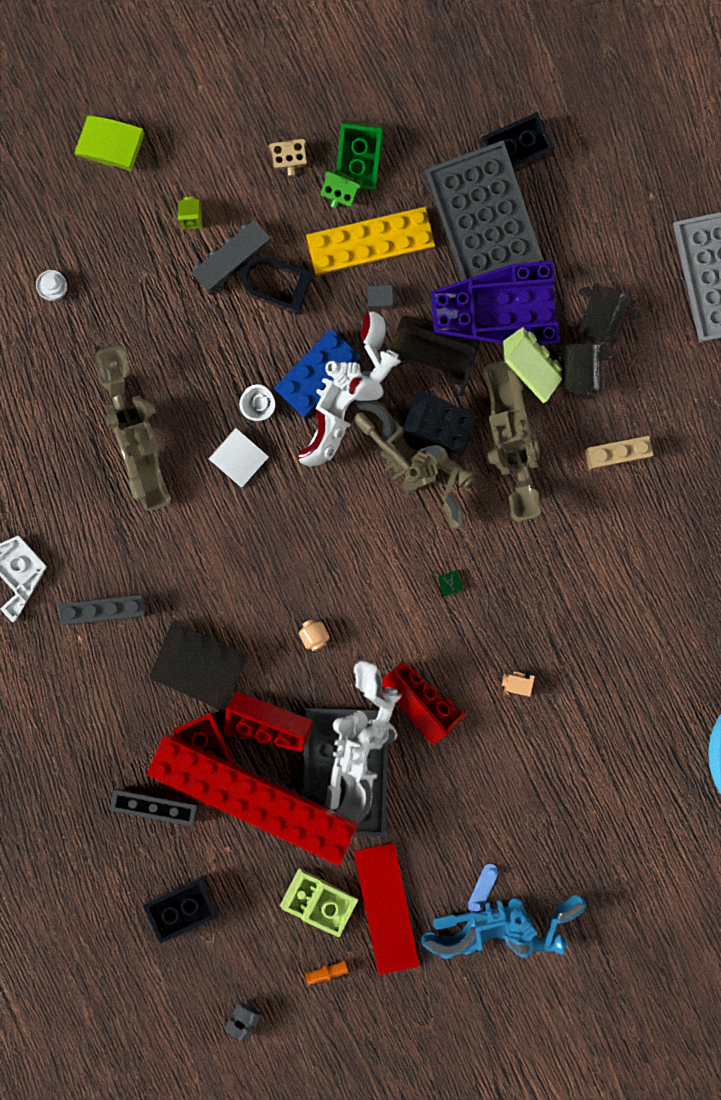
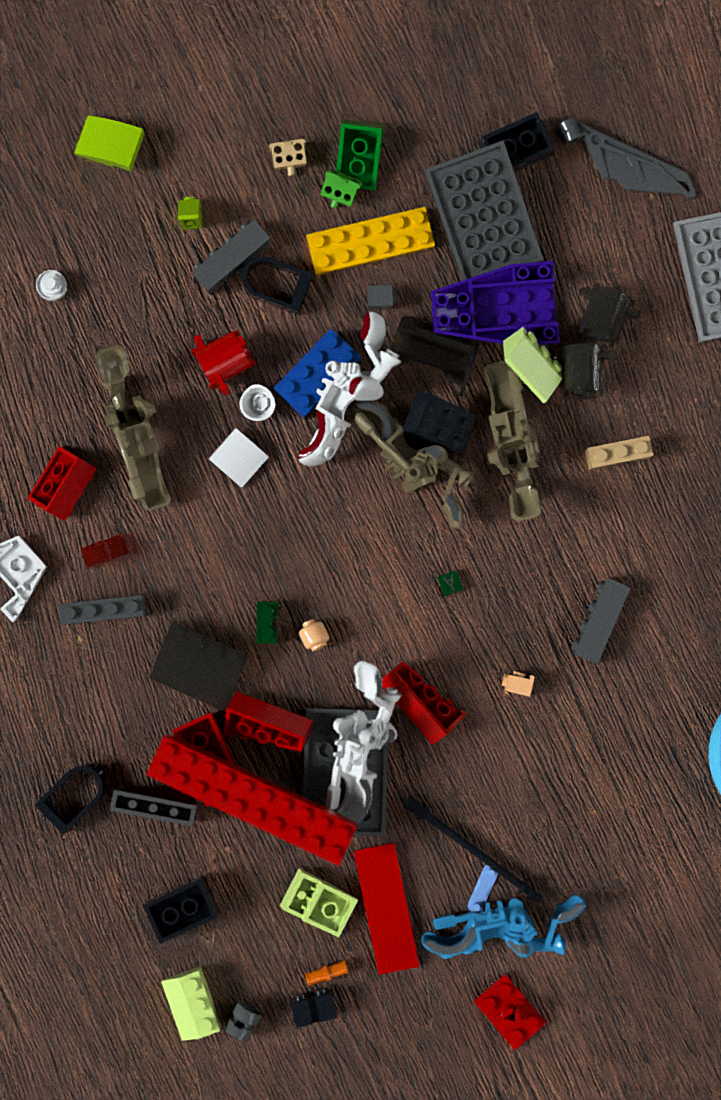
none -> red slope [27,446,97,521]
none -> black window [34,764,106,835]
none -> clear red arch [80,534,130,569]
none -> yellowish green slope [161,966,222,1041]
none -> red container [191,330,256,395]
none -> dark green brick [256,602,279,644]
none -> black brick [290,987,338,1028]
none -> black bar [403,795,543,903]
none -> red plate [473,973,546,1050]
none -> dark grey wing [557,118,696,199]
none -> dark grey brick [571,578,630,664]

